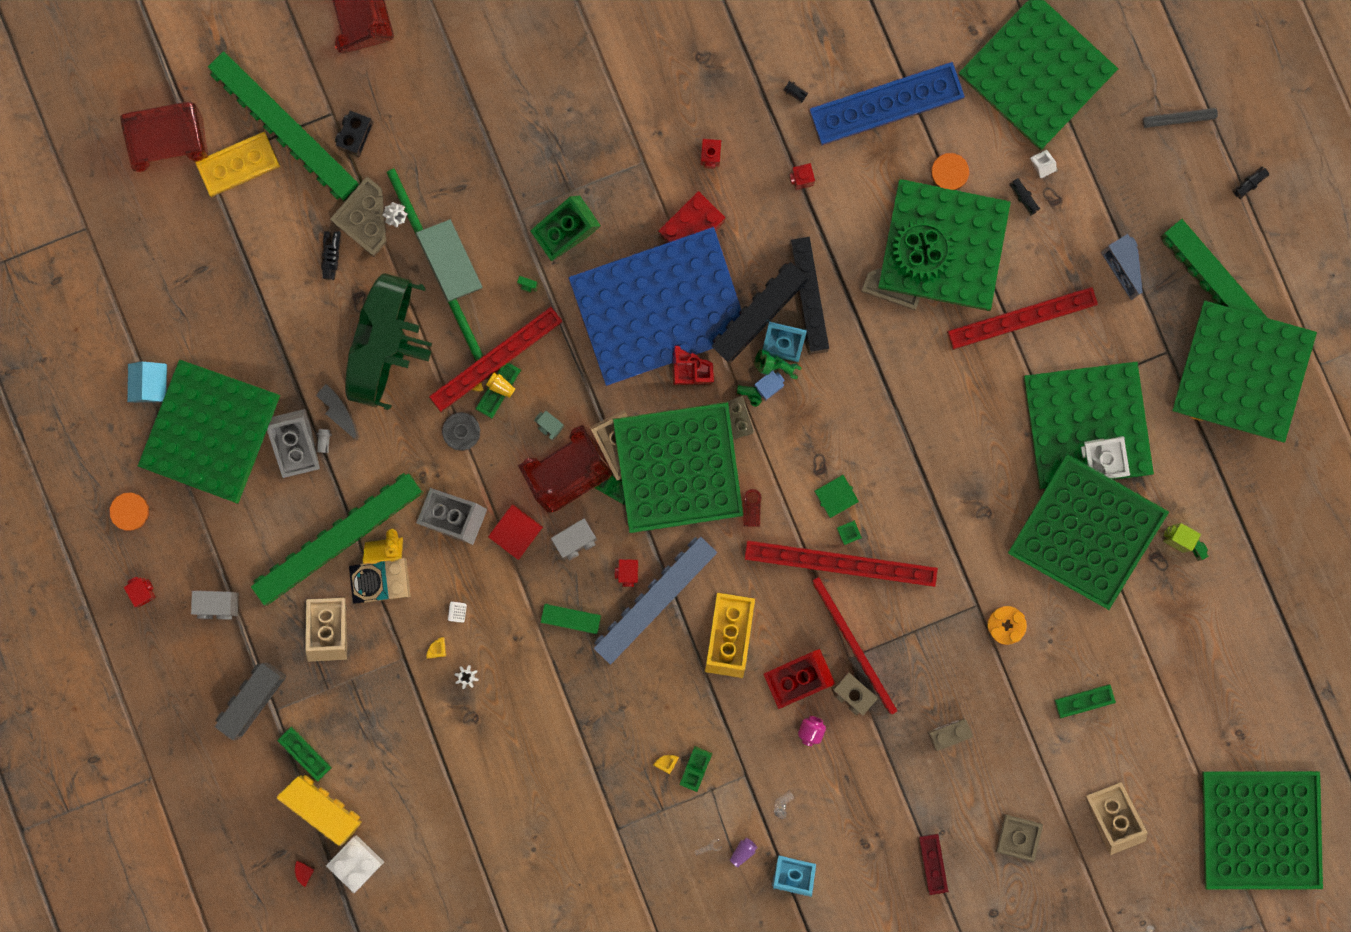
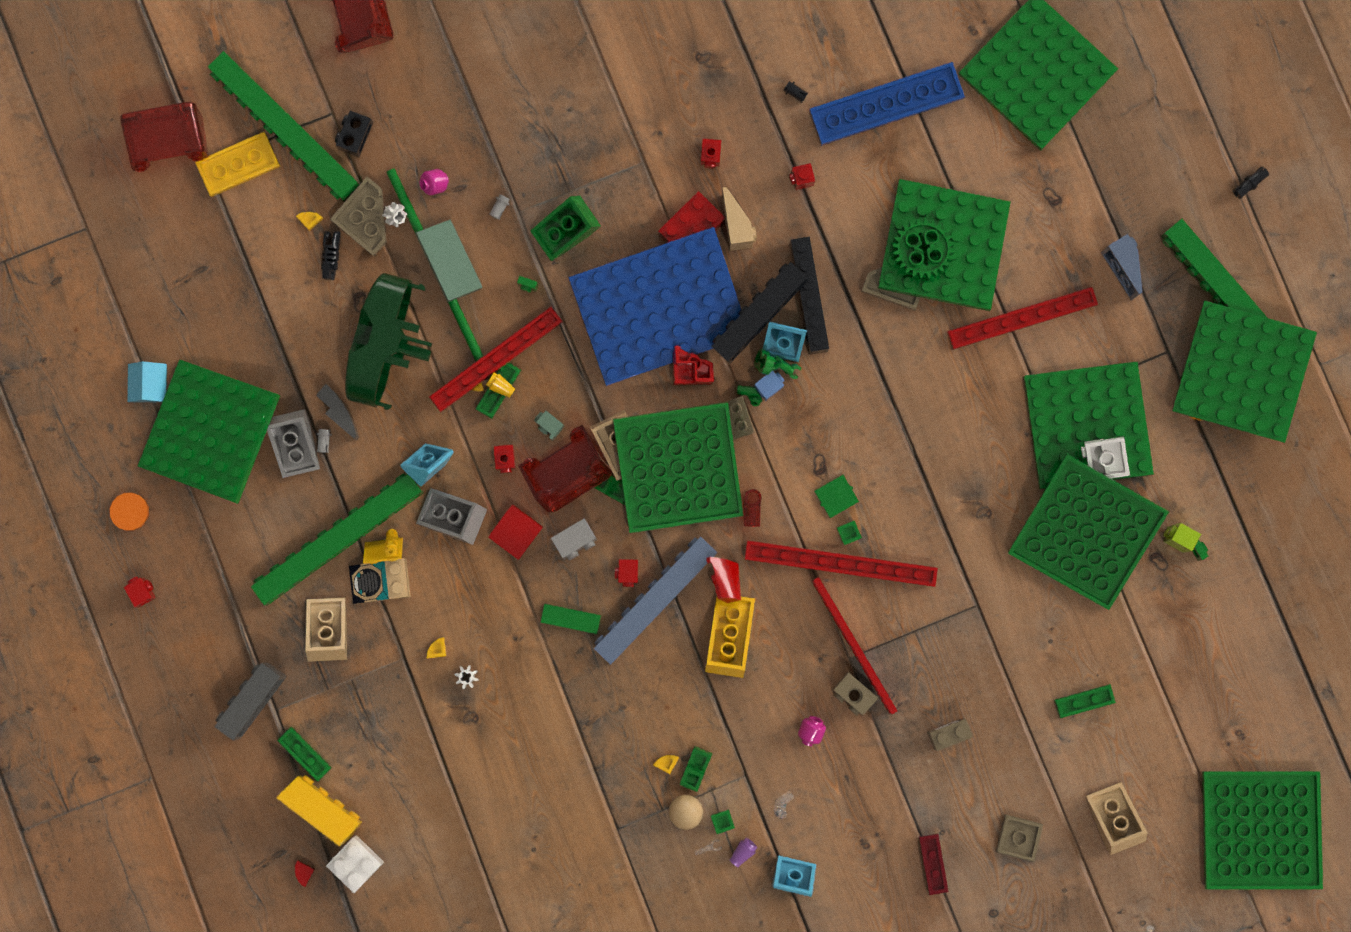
light grey brick [191,591,239,620] -> none
dark grey tile [442,412,481,451] -> none
white slope [448,602,467,623] -> none
red slope [763,649,835,709] -> none
orange tile [931,153,969,190] -> none
light orange plate [987,606,1027,645] -> none
black pin [1009,178,1041,216] -> none
white slope [1030,150,1057,178] -> none
dark grey axle [1143,108,1218,128] -> none
none -> yellow tile [296,212,323,231]
none -> medium azure slope [400,443,454,486]
none -> dark pink head [419,169,449,195]
none -> light grey pin [489,194,510,220]
none -> red brick [494,445,516,474]
none -> tan piece [669,795,703,830]
none -> red slope [706,557,741,603]
none -> green plate [710,809,735,834]
none -> tan slope [722,187,757,251]

